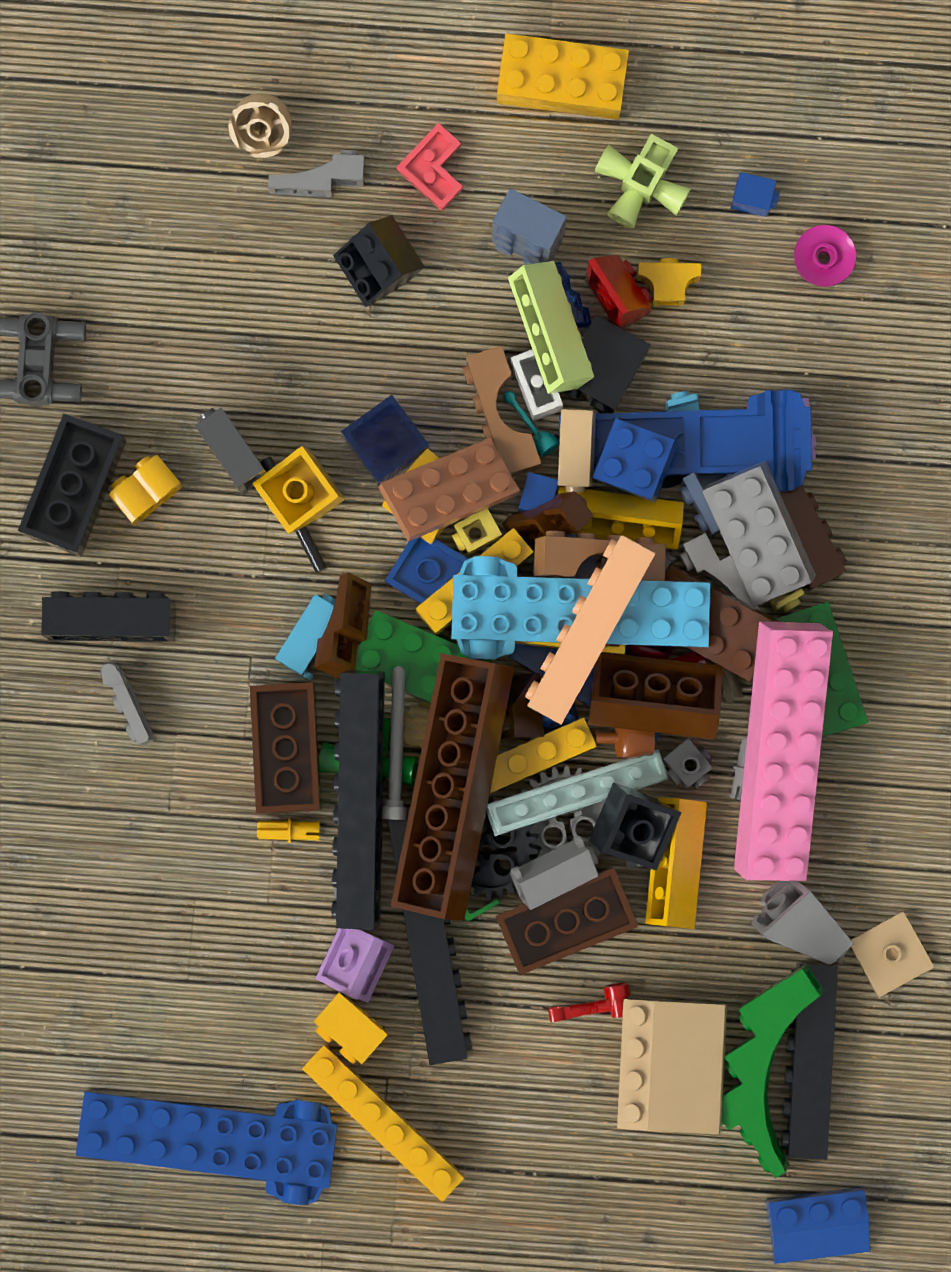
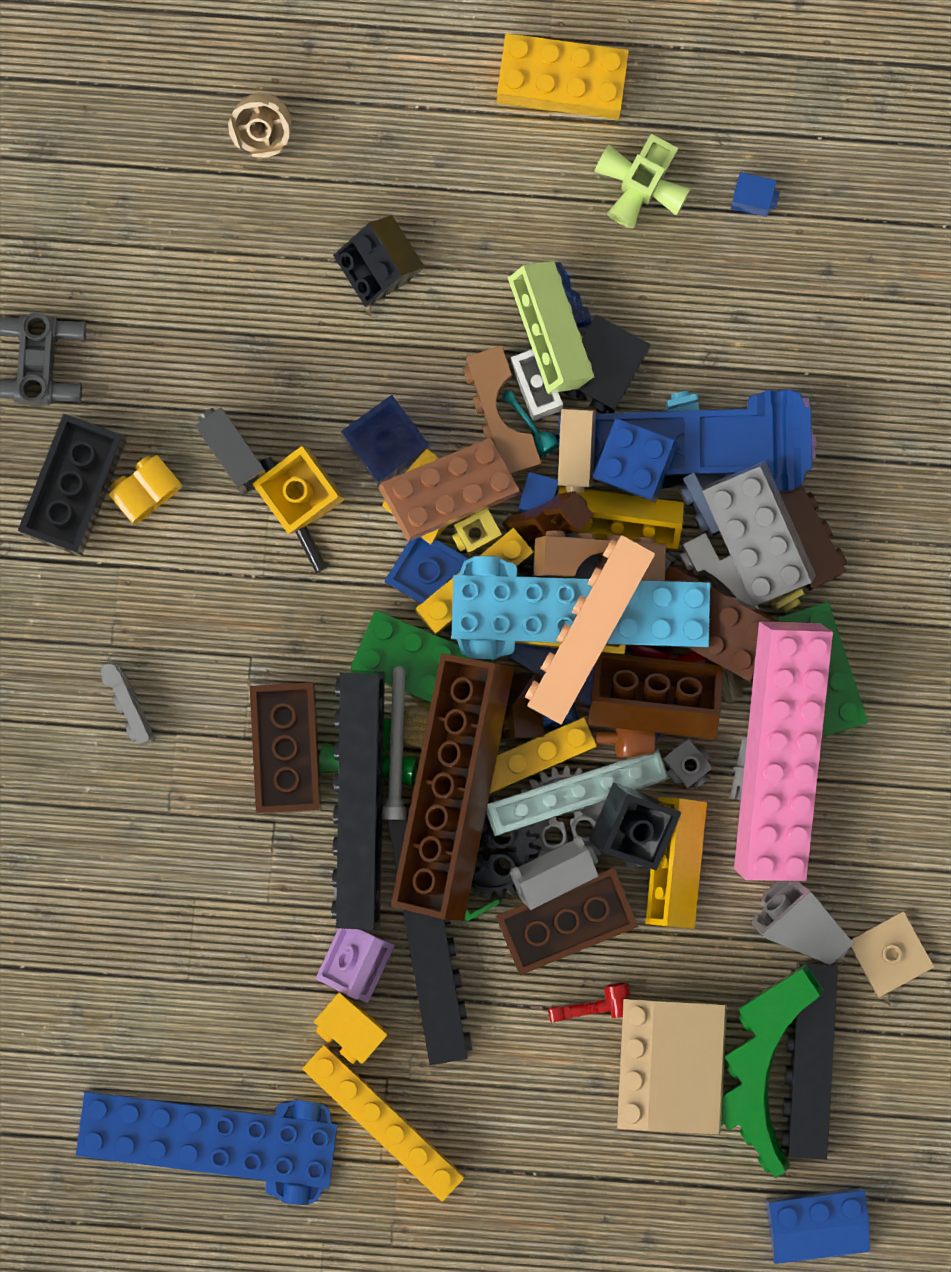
black brick [41,591,176,642] -> none
yellow axle [257,818,320,843] -> none
light grey slope [268,150,365,198] -> none
medium azure brick [275,594,335,681] -> none
reddish brown slope [315,572,372,678] -> none
coral plate [396,123,463,211] -> none
sand blue brick [492,188,567,265] -> none
red slope [585,255,653,329] -> none
yellow brick [637,258,701,306] -> none
dark pink dish [794,225,856,287] -> none

